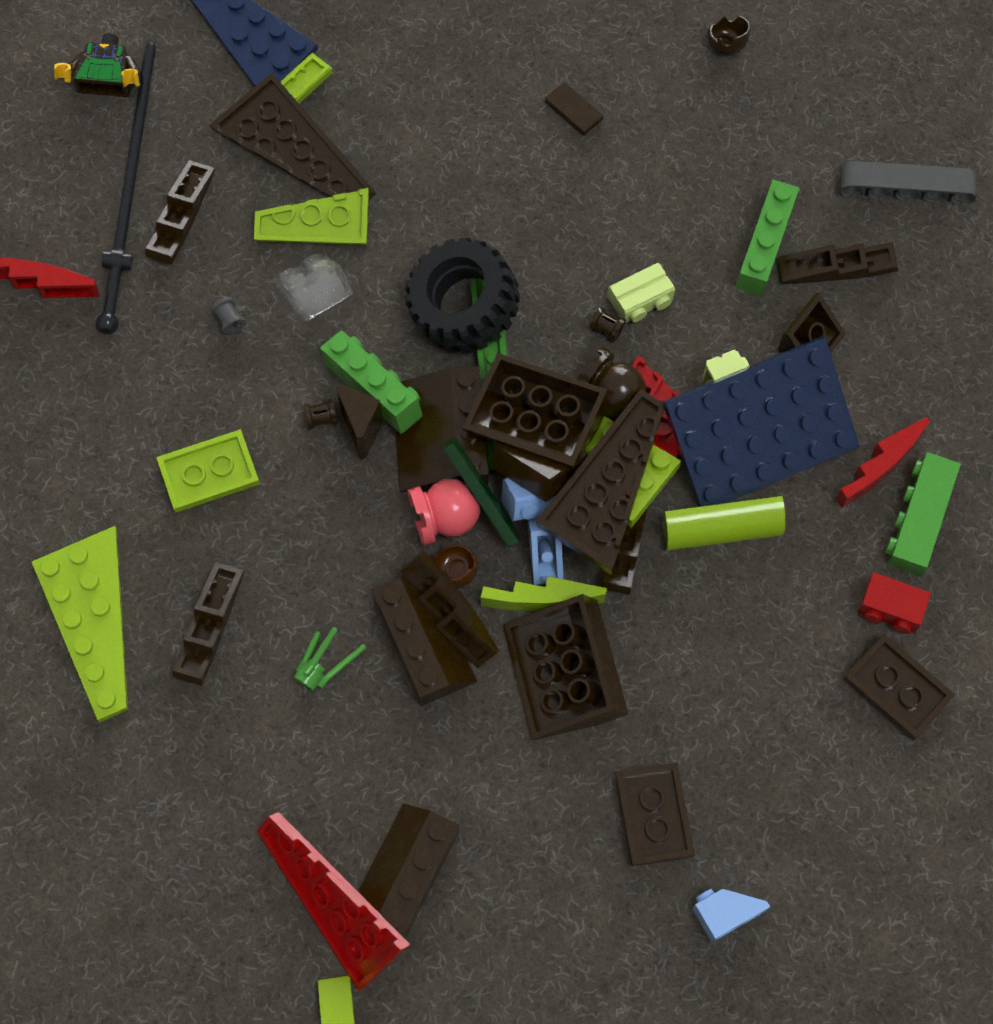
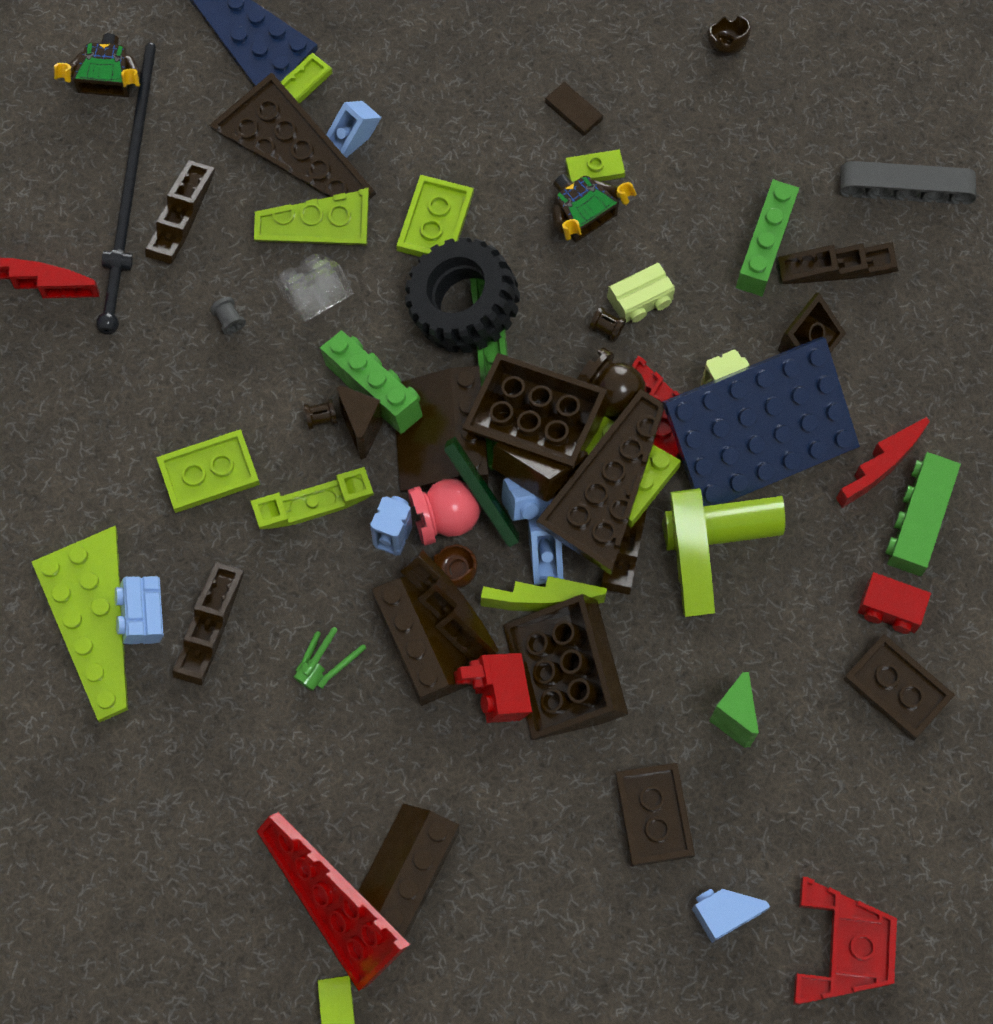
none -> light blue brick [115,576,164,644]
none -> lime slope [251,467,374,529]
none -> light blue slope [326,101,382,158]
none -> light blue brick [370,496,412,556]
none -> lime plate [396,175,474,257]
none -> red hinge [454,653,532,723]
none -> torso [552,174,637,243]
none -> lime plate [565,149,625,183]
none -> lime slope [670,488,715,617]
none -> bright green slope [709,672,759,748]
none -> red wing [793,877,897,1005]

